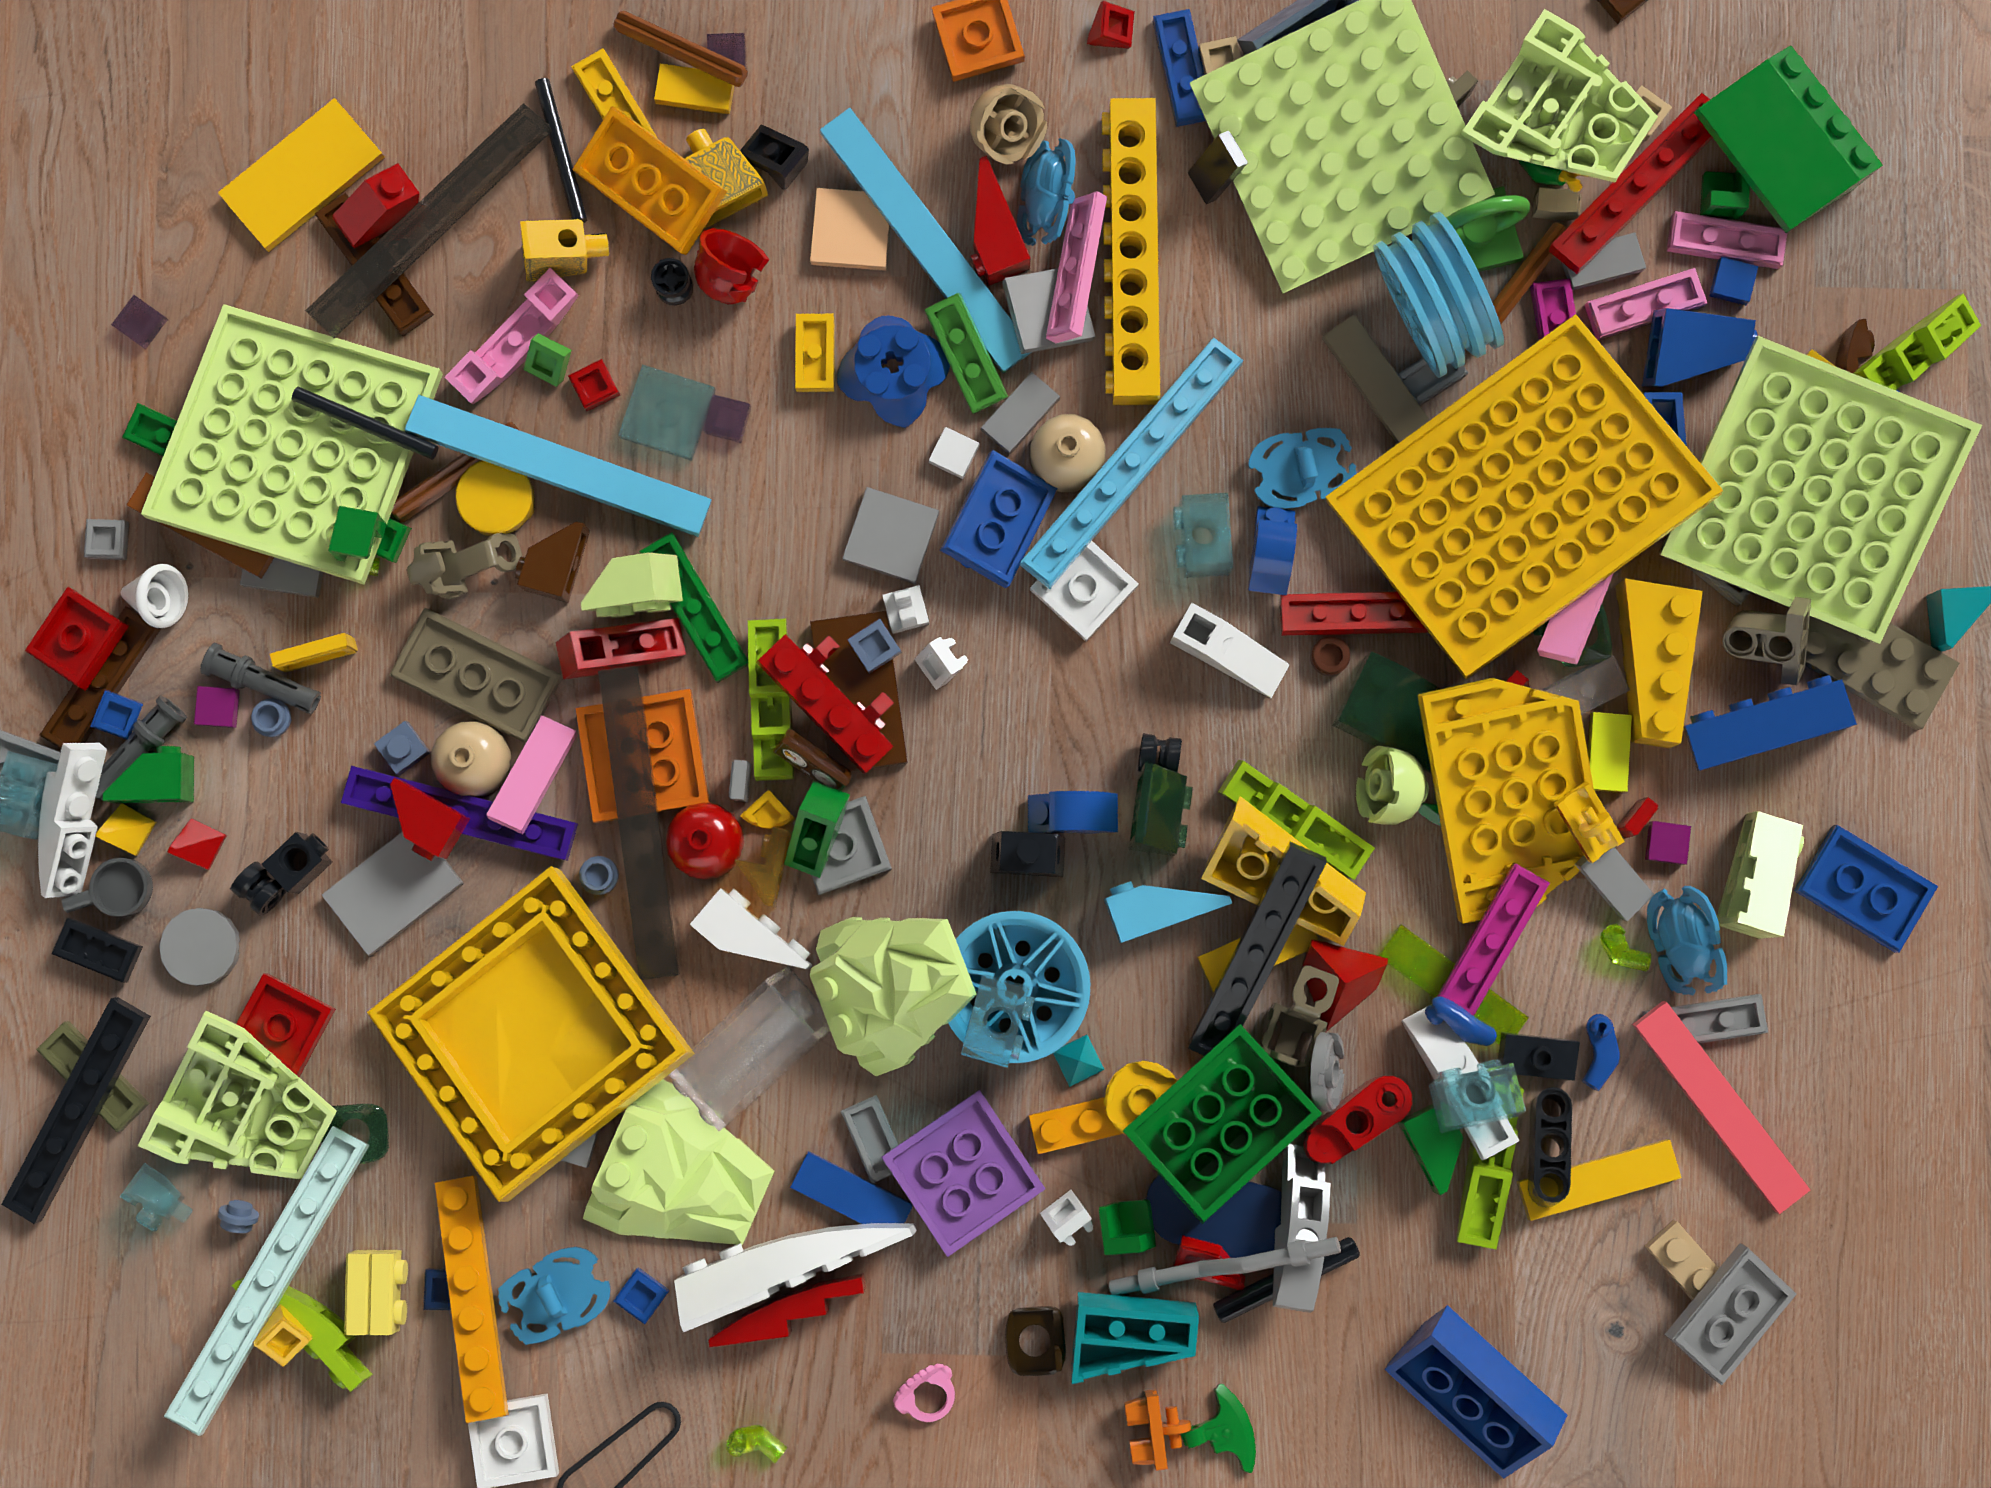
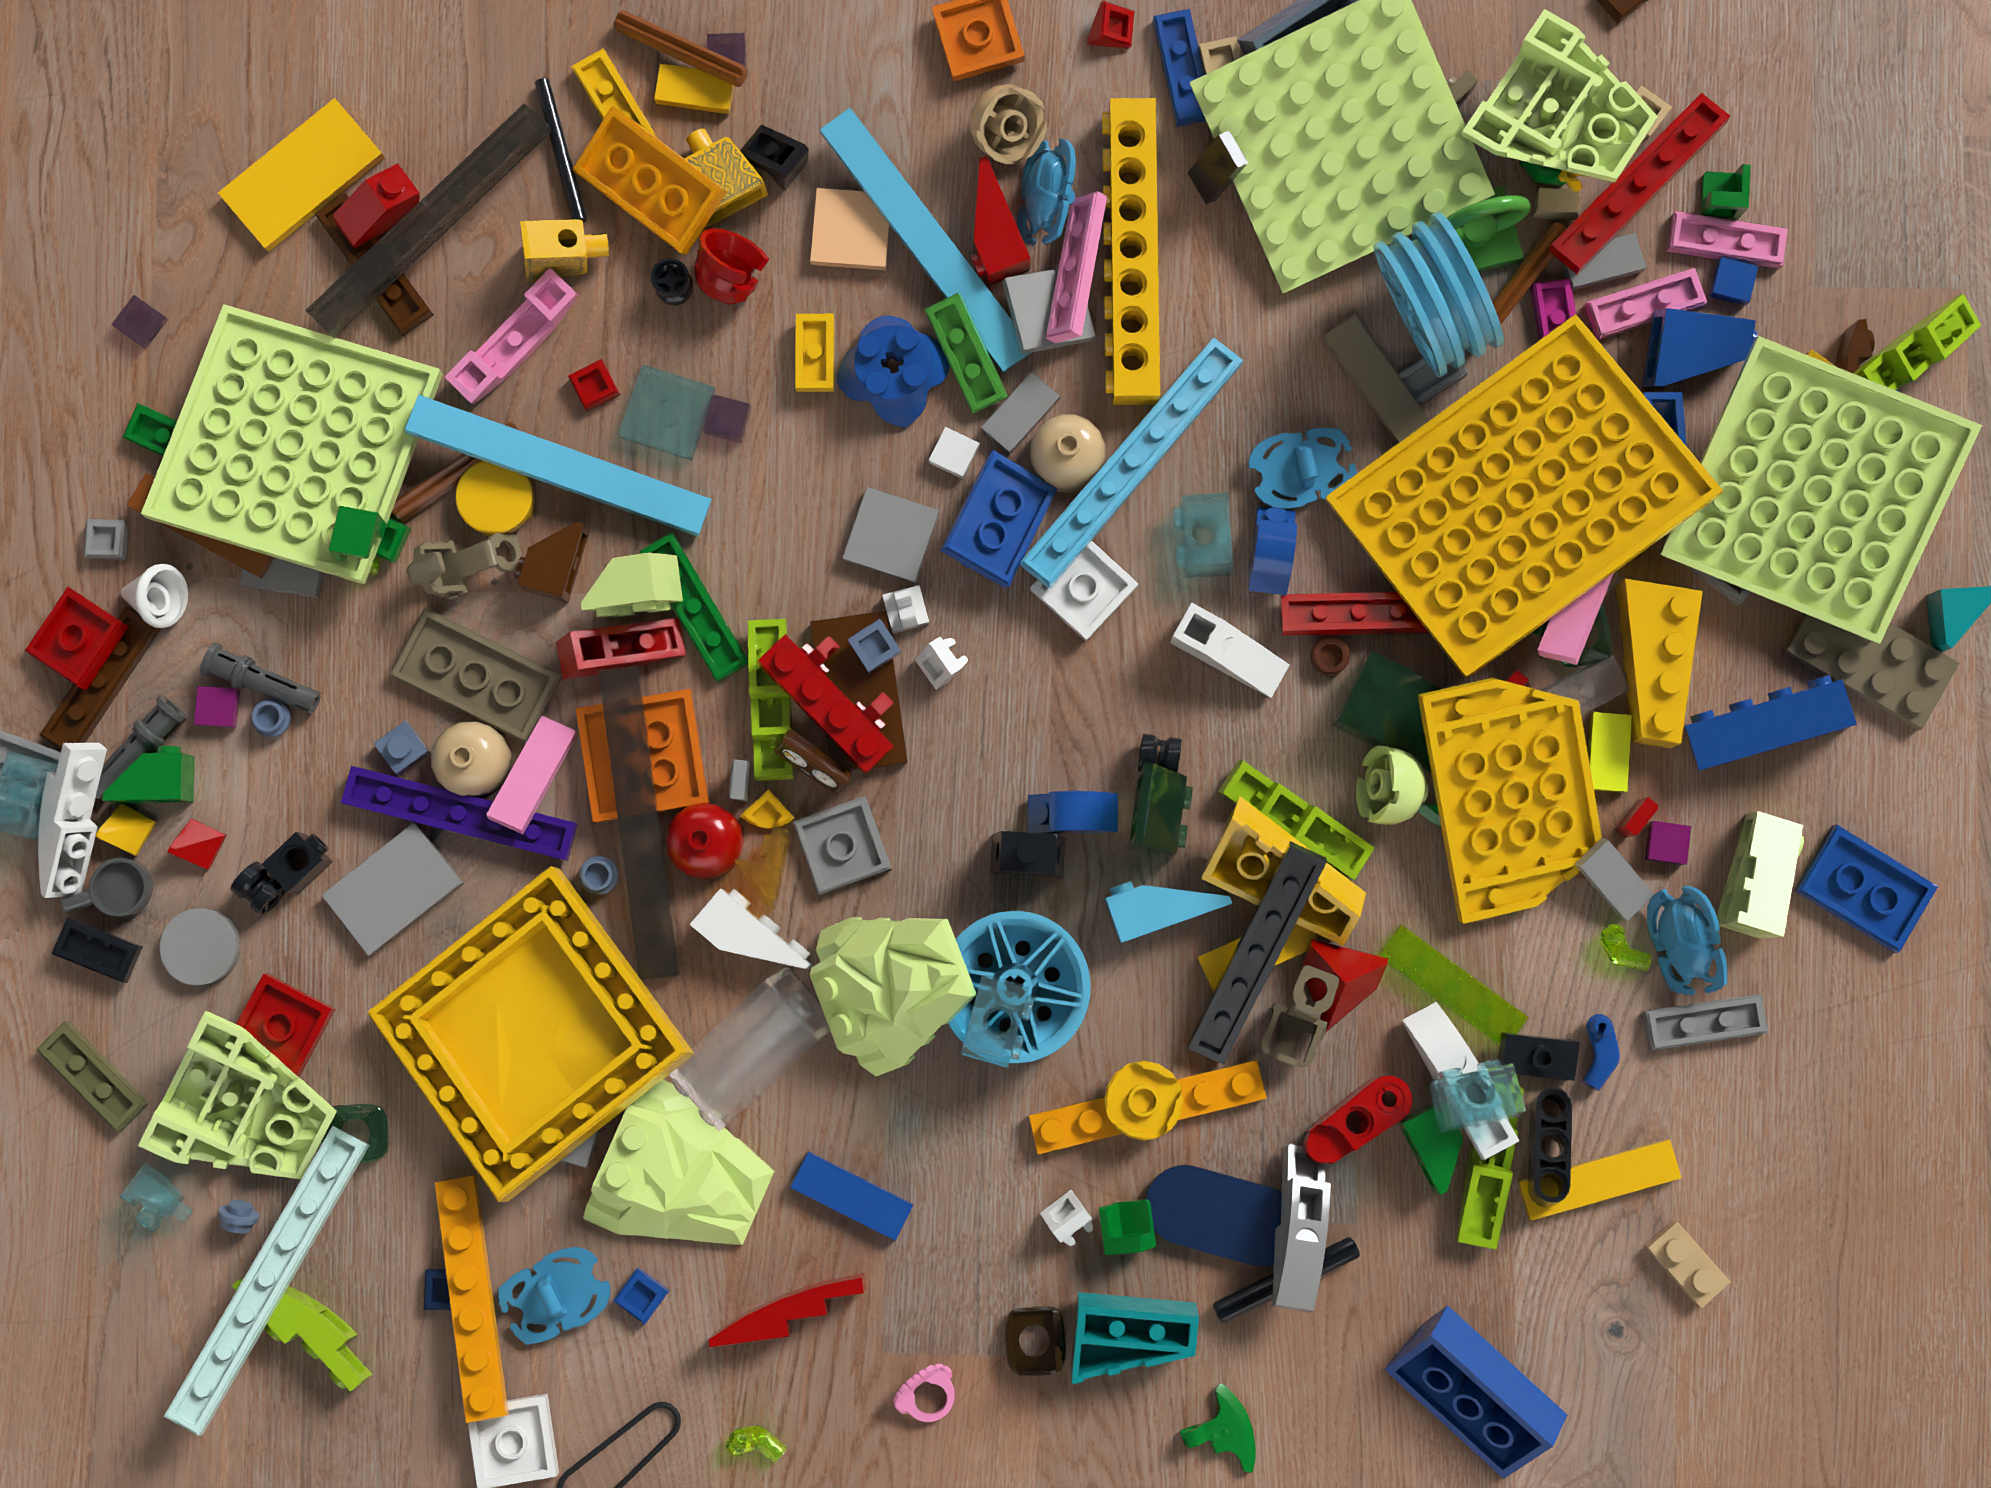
black plate [1,997,151,1224] -> none
blue tile [90,690,143,740] -> none
yellow slope [253,1304,313,1367] -> none
yellow tile [269,633,358,673] -> none
black bar [292,386,439,460] -> none
light yellow brick [344,1250,408,1335] -> none
red slope [390,777,471,861] -> none
bright green plate [523,333,572,387] -> none
white wedge [674,1223,917,1332] -> none
green slope [784,781,850,878] -> none
light grey tile [841,1095,898,1183] -> none
medium lavender plate [881,1090,1045,1257] -> none
teal slope [1053,1034,1105,1087] -> none
light grey bar [1109,1237,1341,1295] -> none
green slope [1123,1024,1322,1224] -> none
orange hips [1124,1389,1191,1471] -> none
red tile [1173,1235,1245,1291] -> none
light grey tile [1310,1032,1345,1111] -> none
blue arm [1425,996,1497,1046] -> none
dark pink tile [1437,863,1550,1016] -> none
yellow hips [1553,781,1625,863] -> none
coral tile [1632,1001,1811,1214] -> none
light grey tile [1664,1243,1797,1385] -> none
green slope [1694,45,1883,233] -> none
dark tan tile [1722,597,1811,685] -> none

